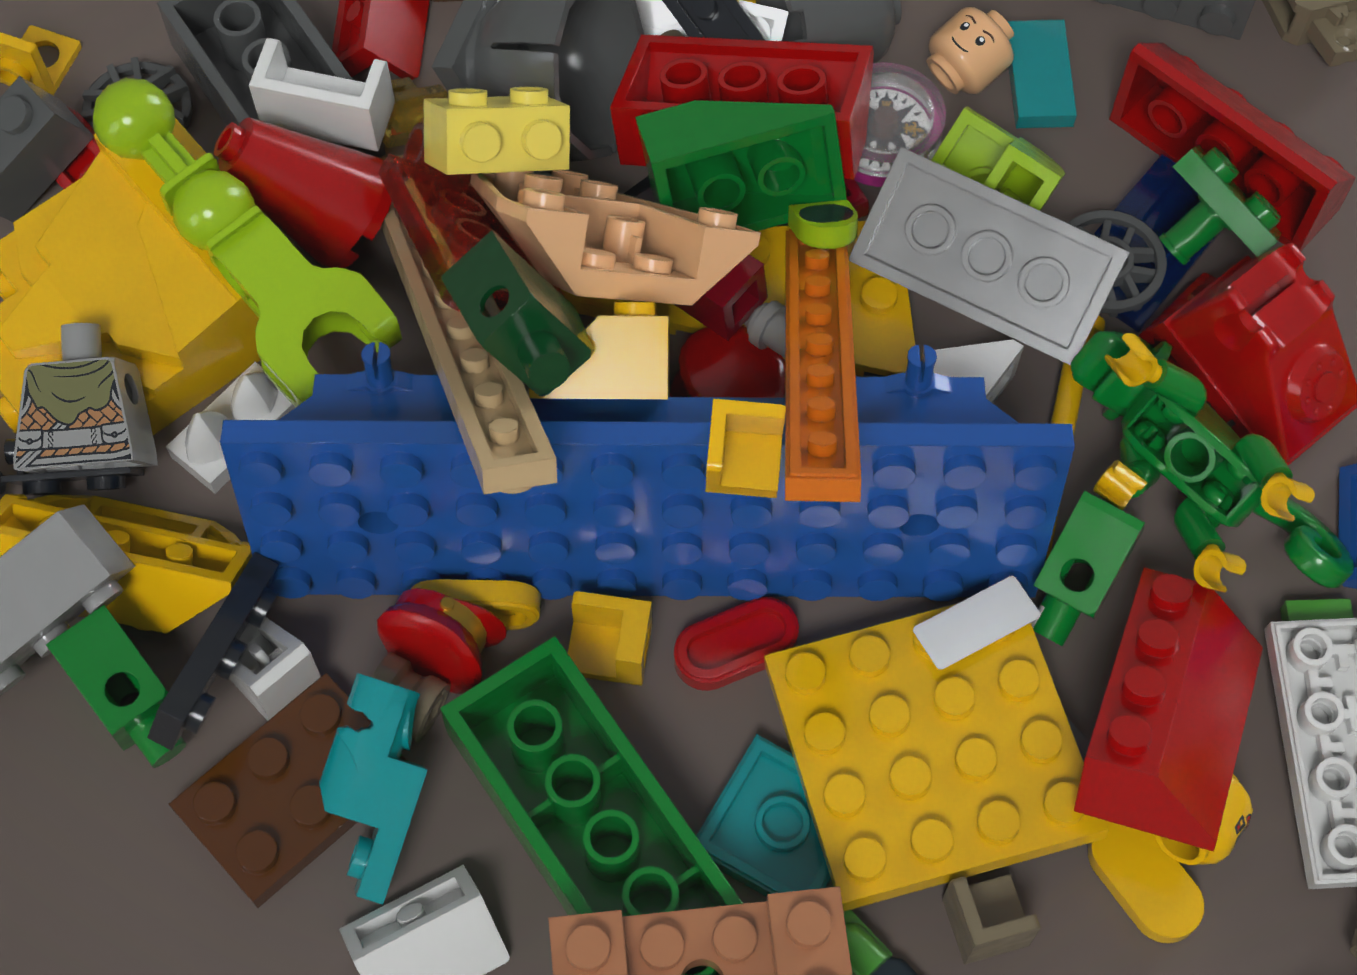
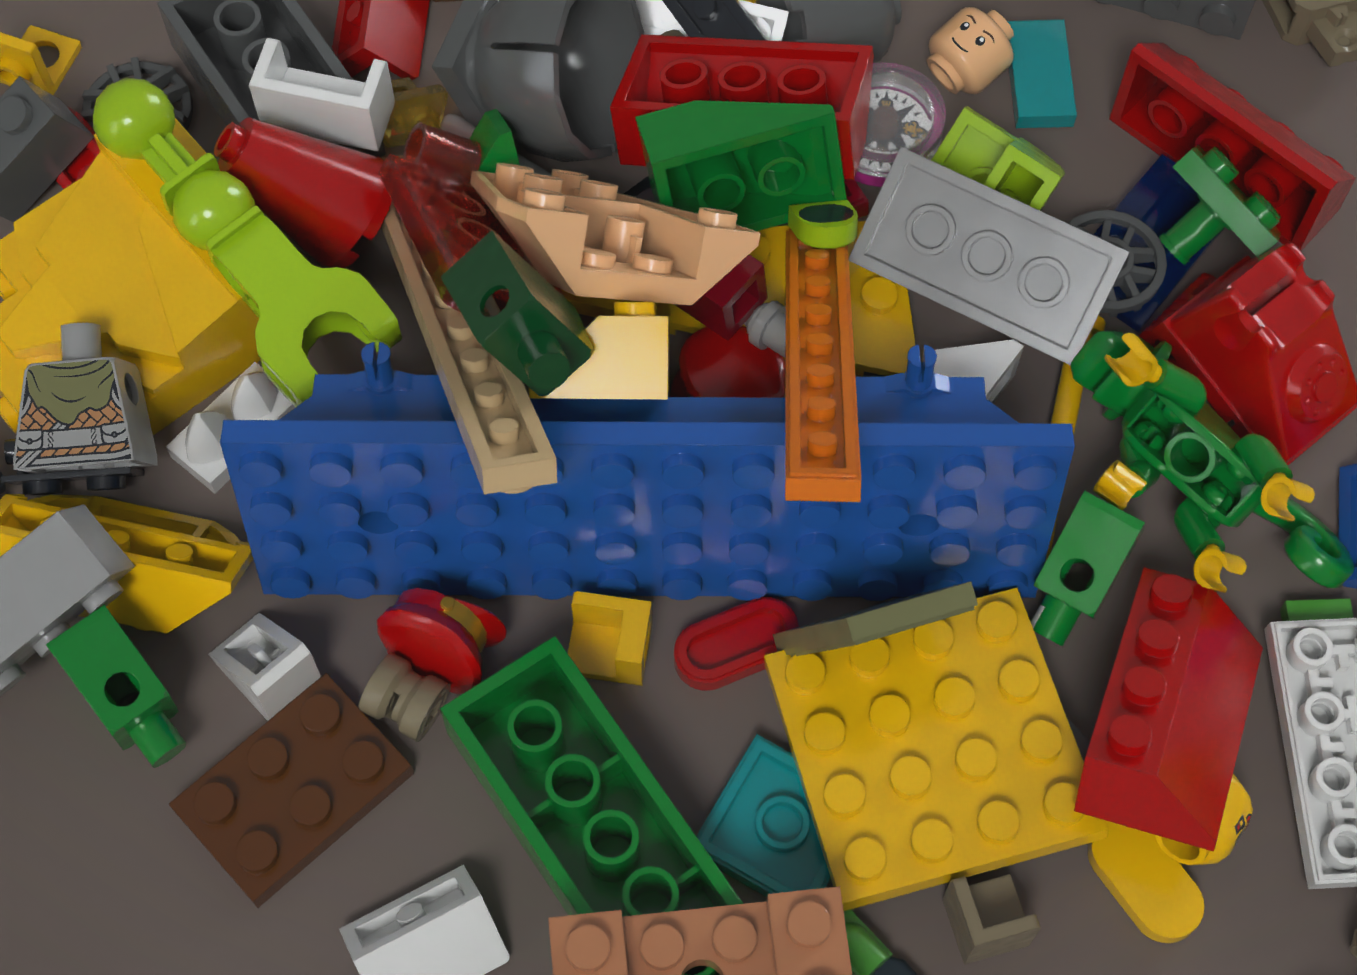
black plate [147,552,279,751] -> none
teal plate [319,673,428,905] -> none
yellow tile [411,579,541,630] -> none
light yellow brick [424,87,570,175] -> none
yellow panel [705,398,786,498] -> none
white sticker [913,576,1040,670] -> none
none -> olive tile [773,582,978,657]

